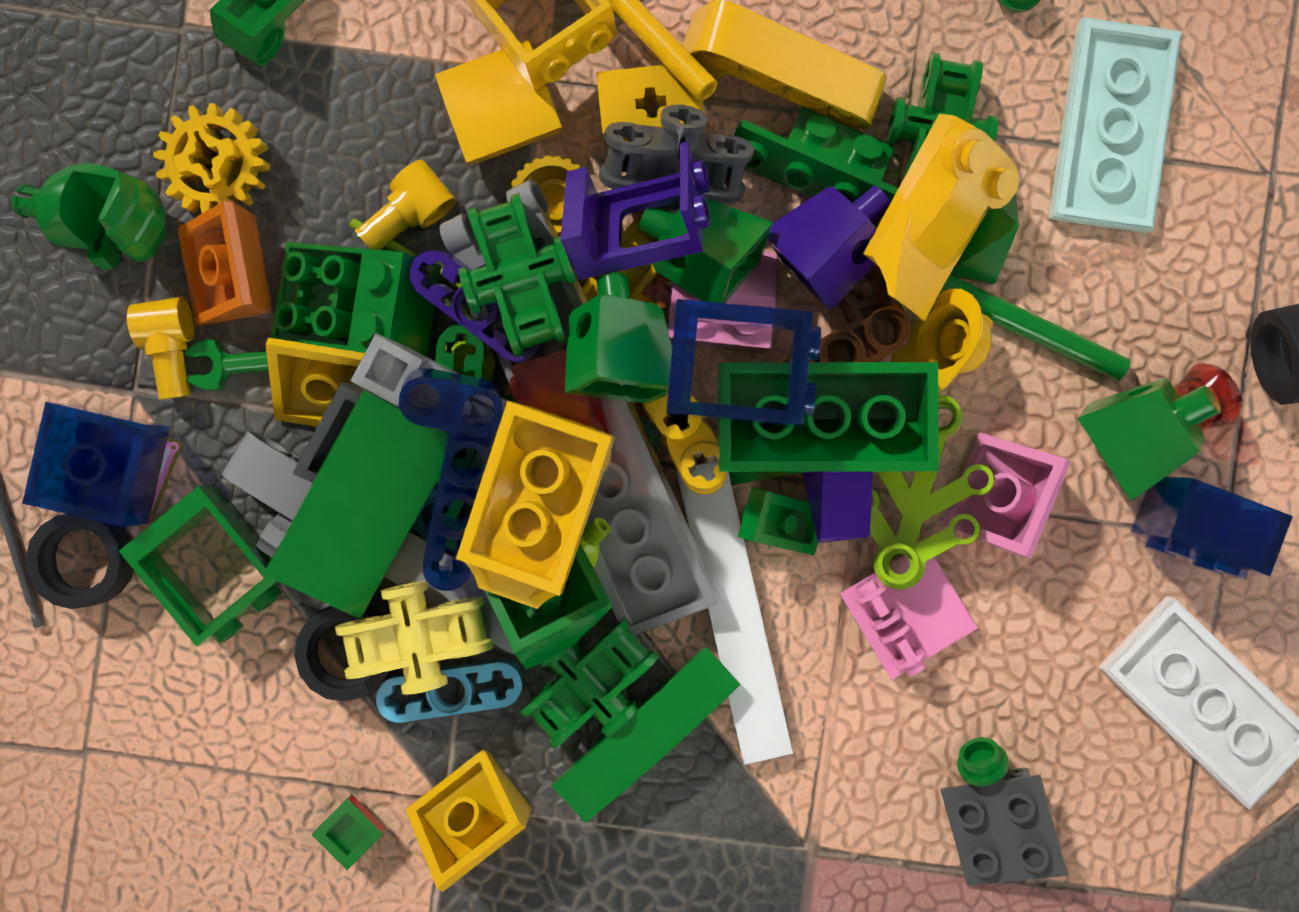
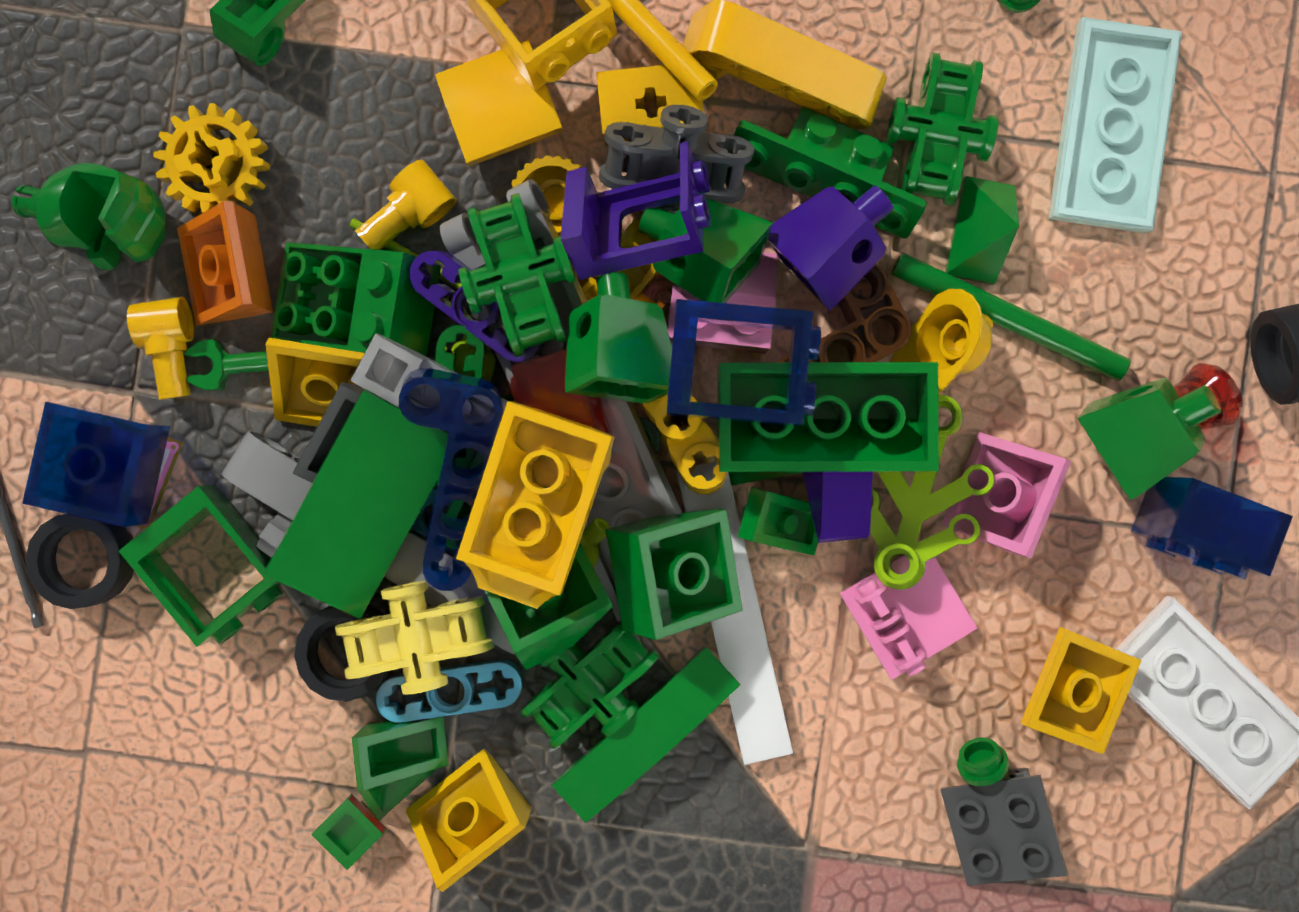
yellow slope [863,114,1019,322] -> none
none -> green slope [352,717,449,820]
none -> green slope [605,509,743,640]
none -> yellow slope [1021,627,1142,754]

